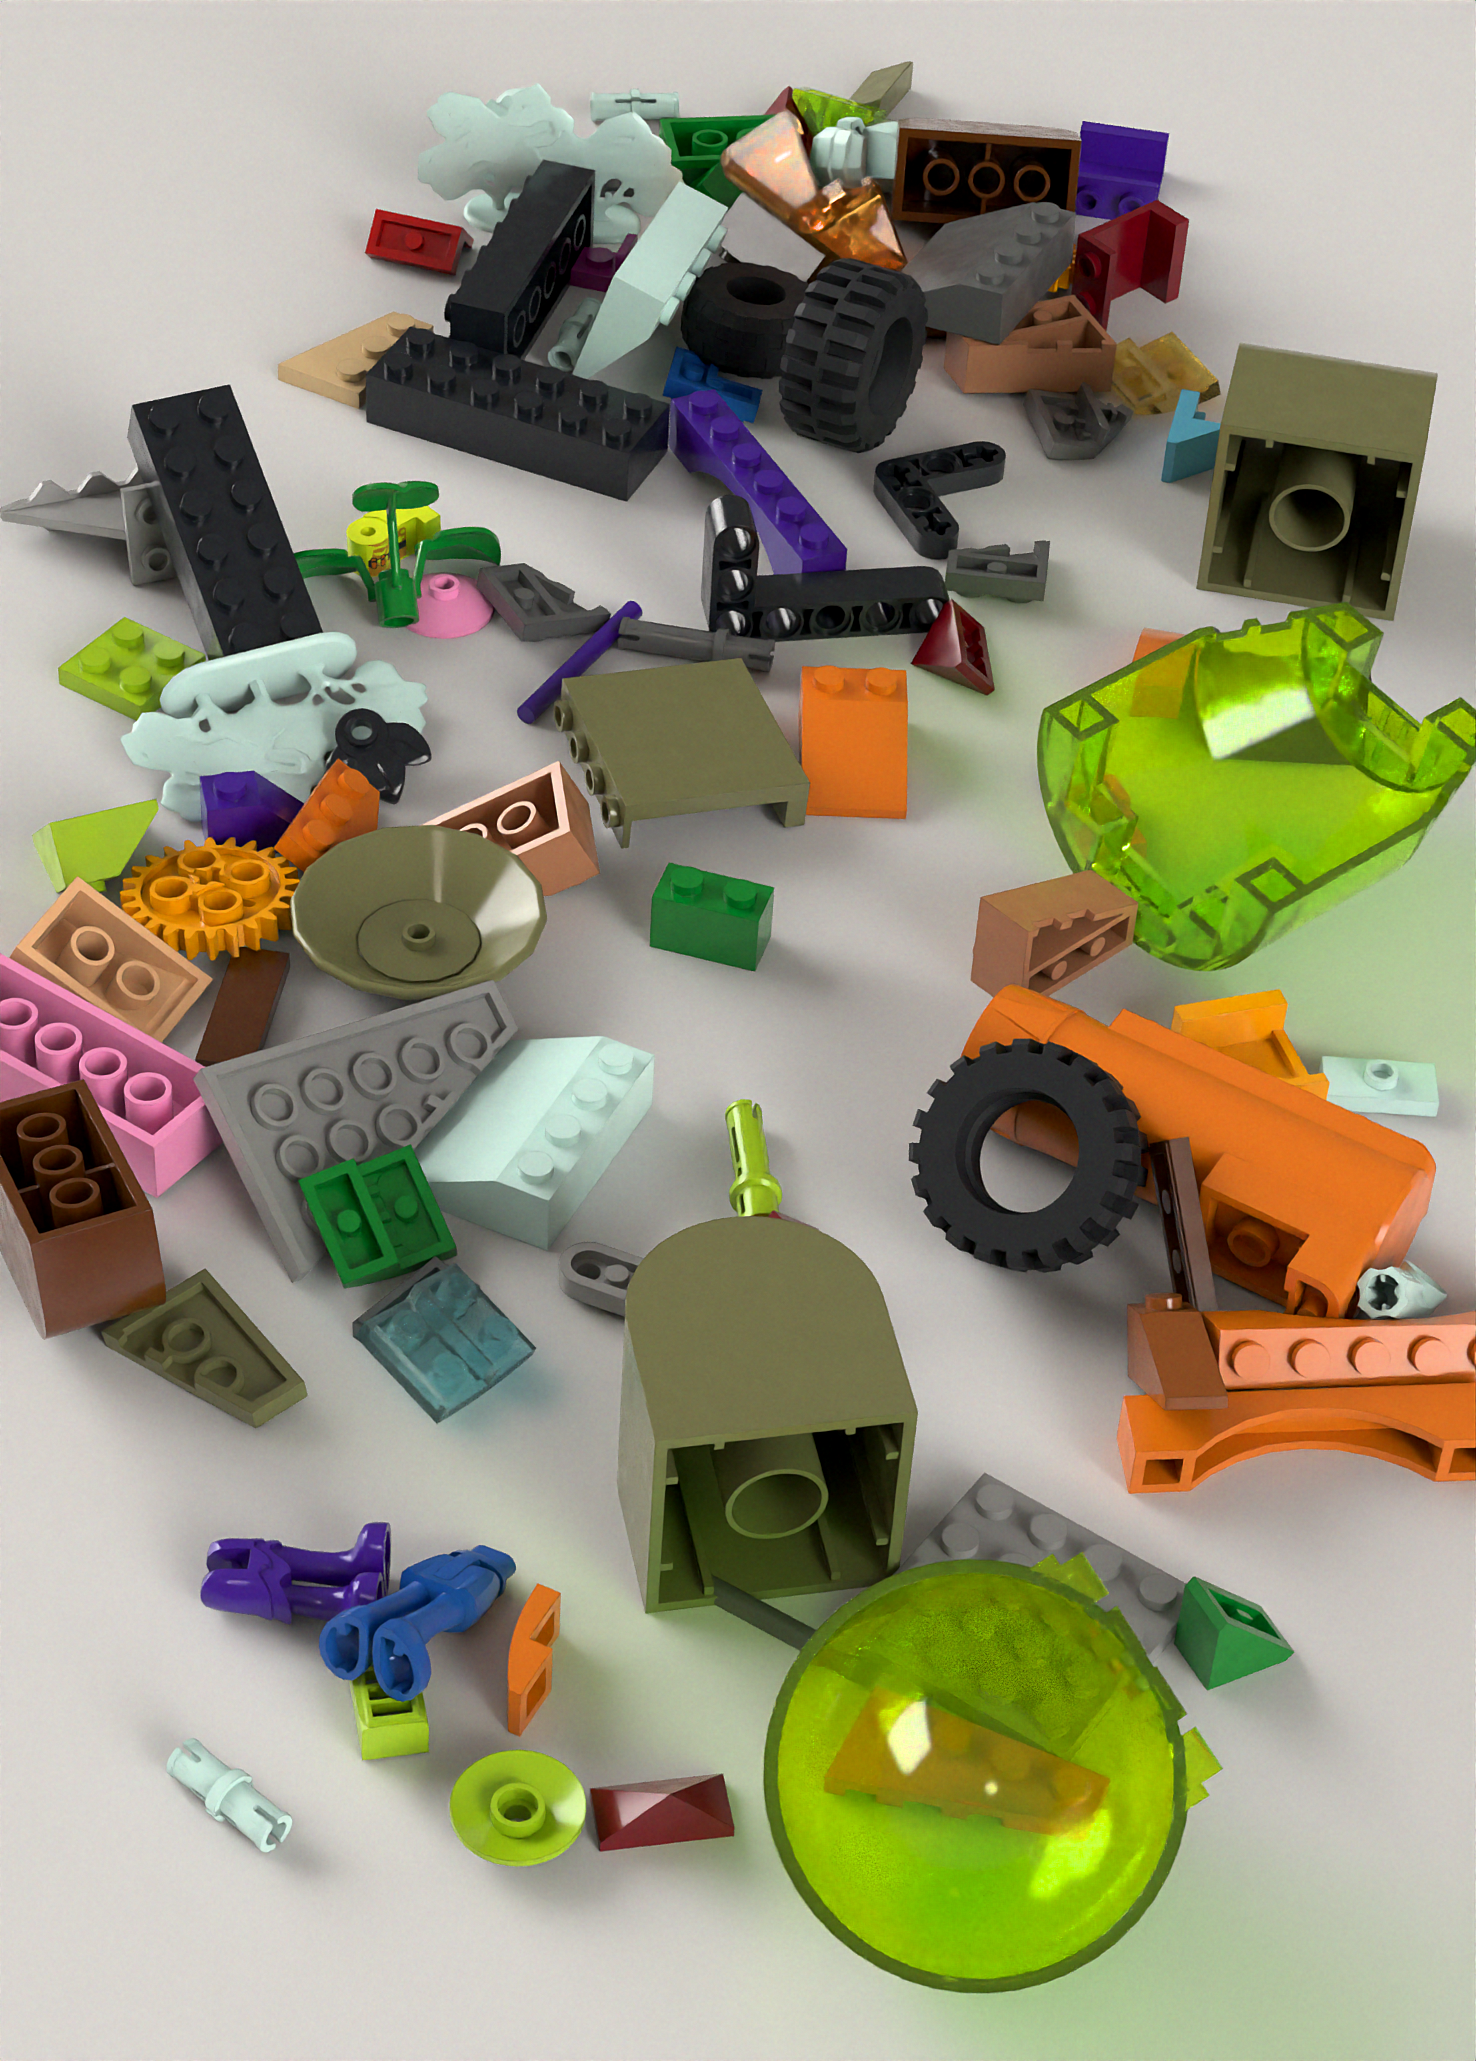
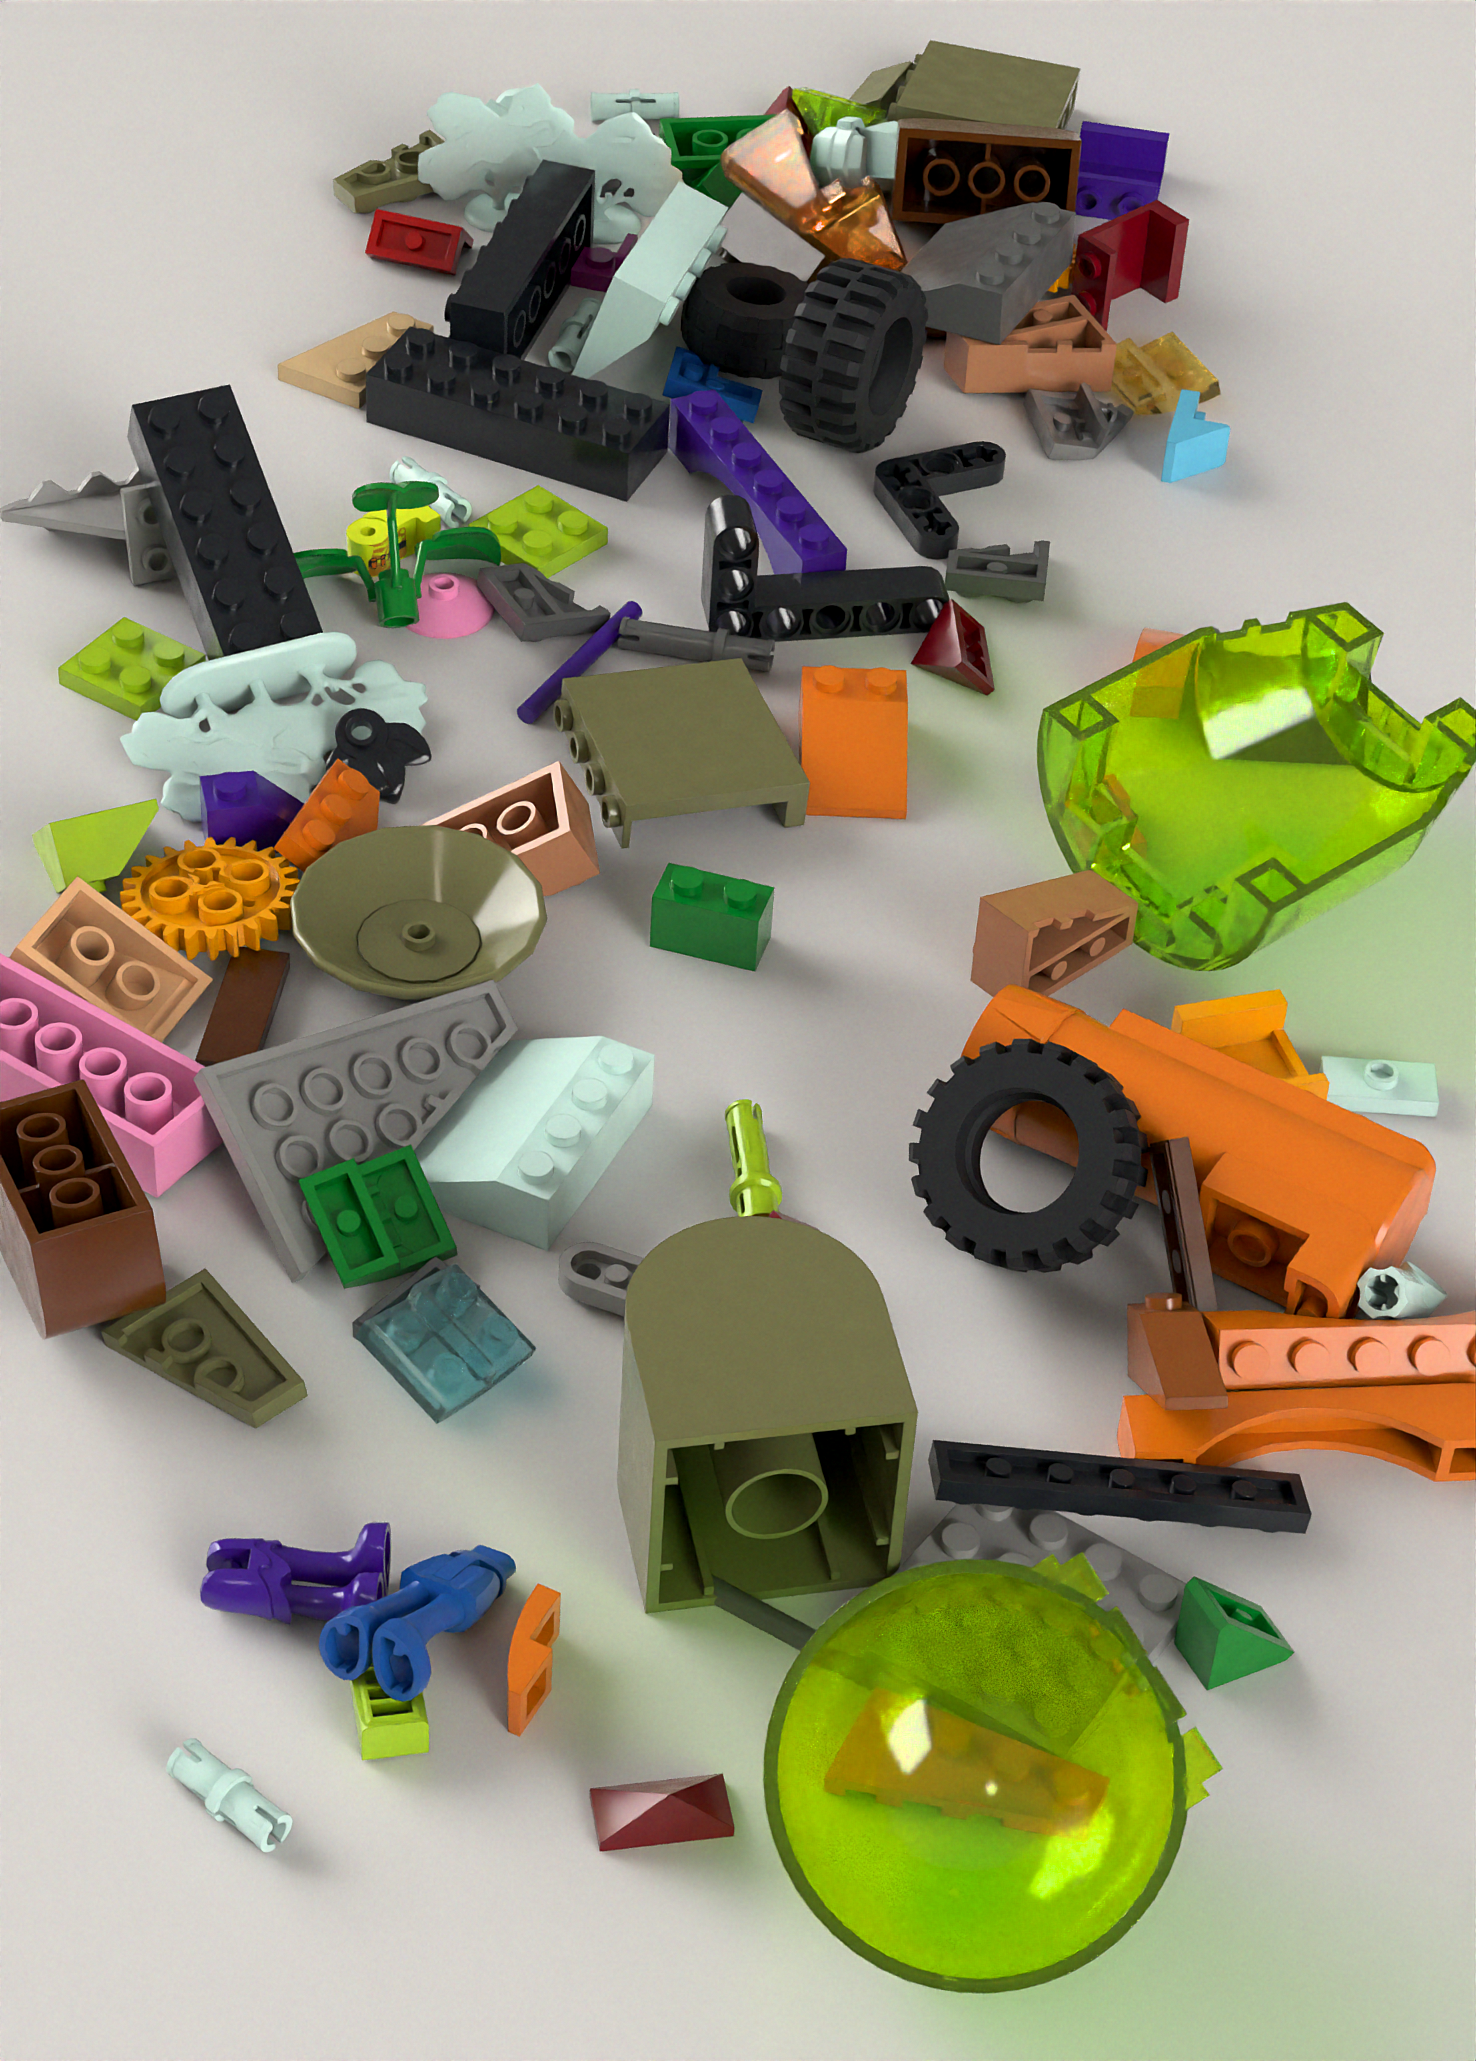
lime dish [449,1750,586,1866] -> none
olive brick [1196,343,1438,621] -> none
none -> olive wing [333,130,445,213]
none -> light aqua pin [389,456,472,528]
none -> lime plate [468,485,608,578]
none -> olive panel [887,40,1081,130]
none -> black plate [928,1440,1312,1534]

